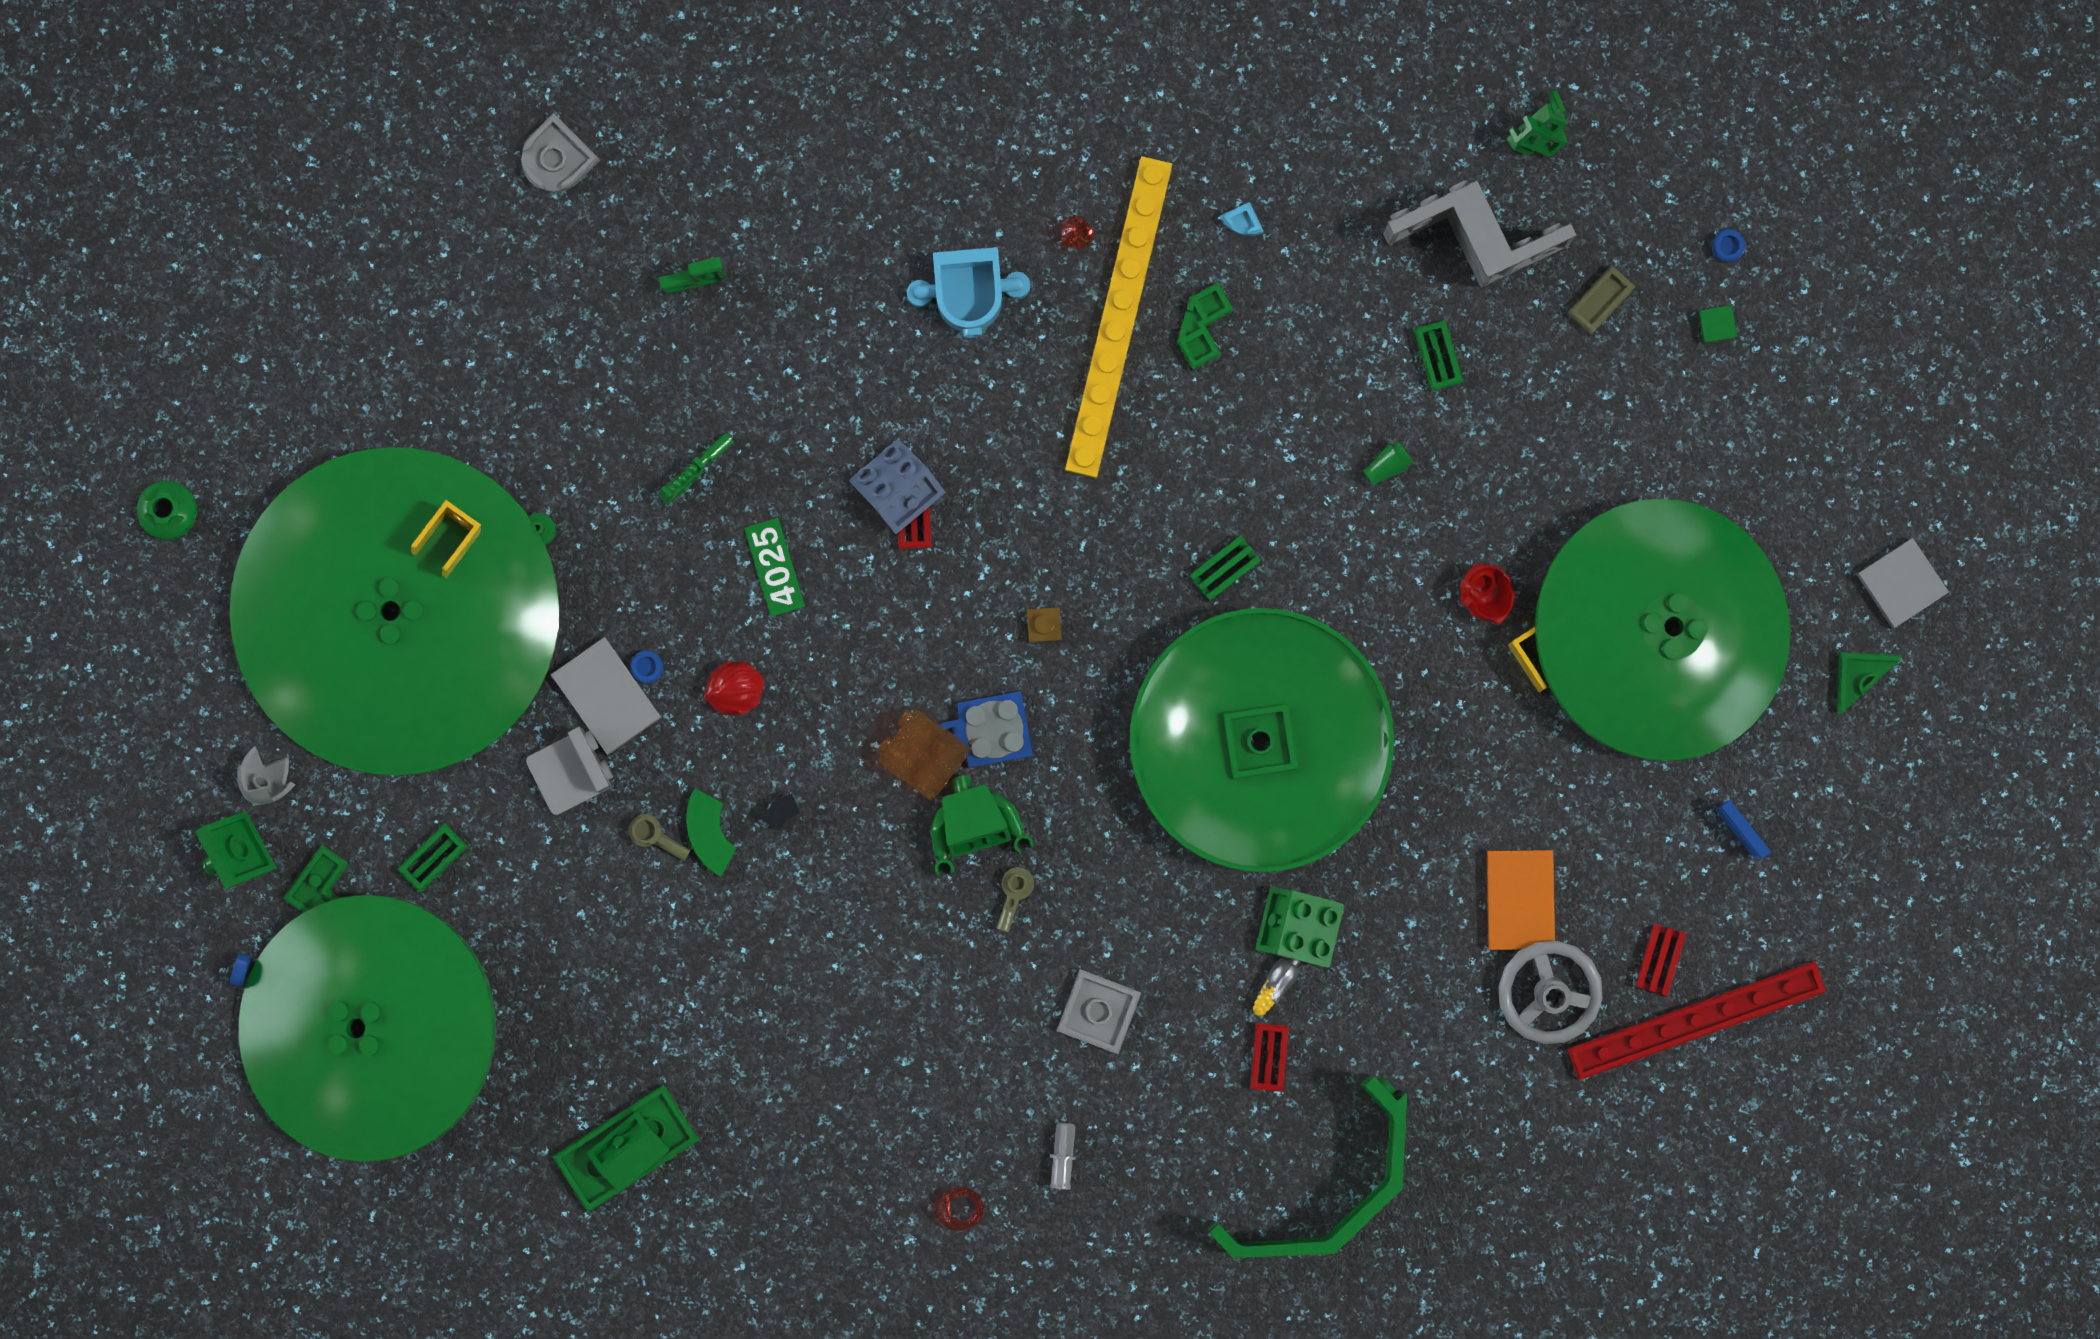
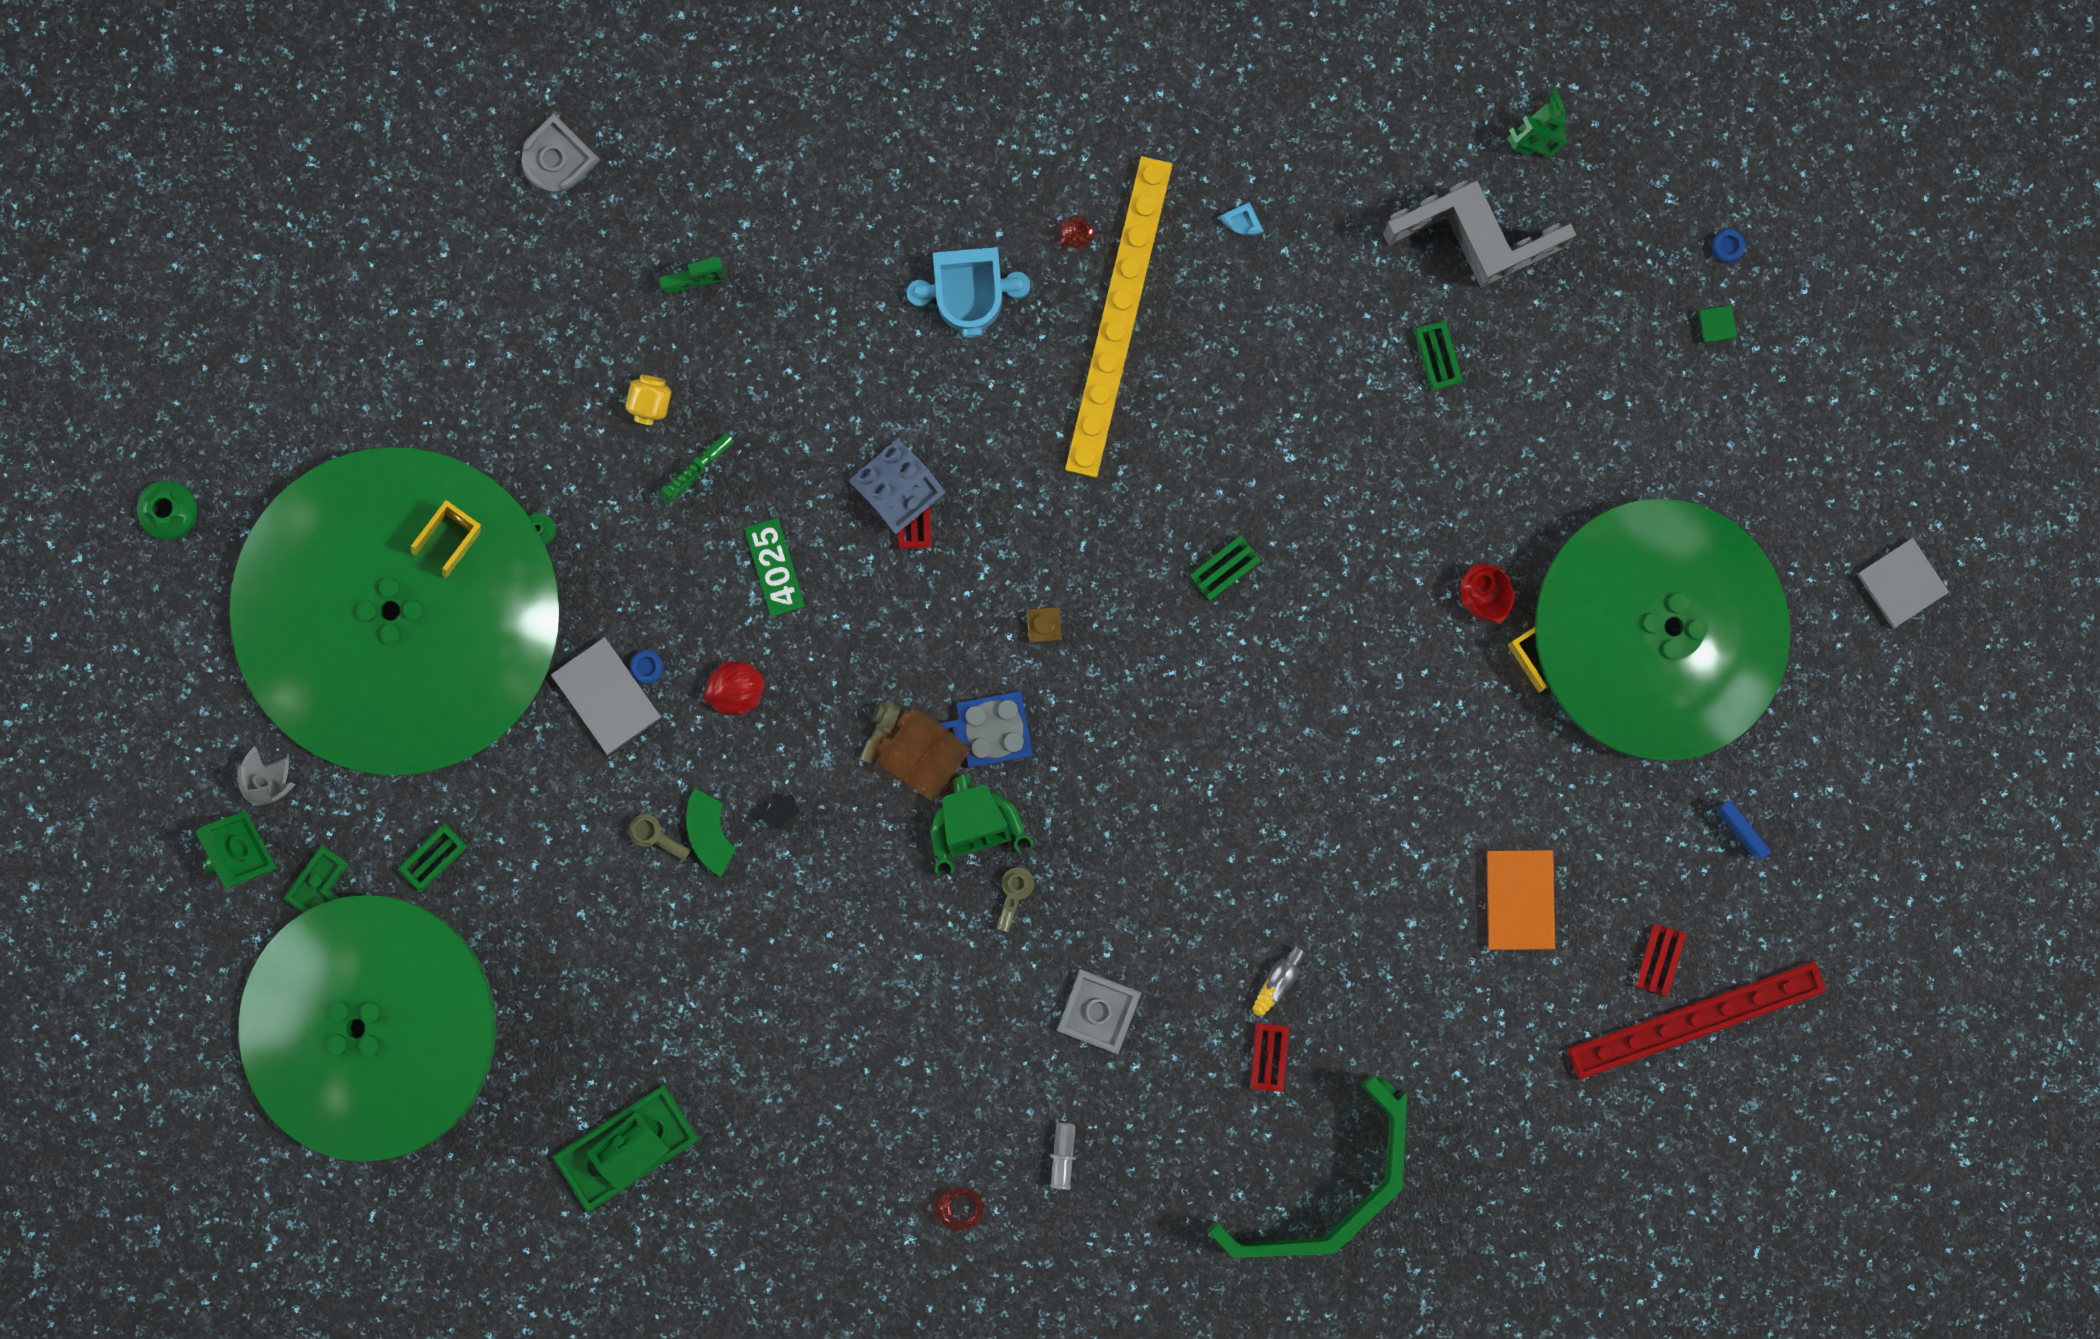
blue tile [229,952,251,987] -> none
light grey bracket [526,727,613,815] -> none
green dish [1130,608,1394,872] -> none
green tile [1177,282,1234,371] -> none
green bracket [1255,886,1344,968] -> none
green cone [1363,441,1413,486] -> none
light grey piece [1498,941,1603,1044] -> none
olive tile [1567,265,1636,336] -> none
green tile [1836,652,1901,713] -> none
none -> yellow head [625,375,671,425]
none -> olive plate [860,700,900,763]

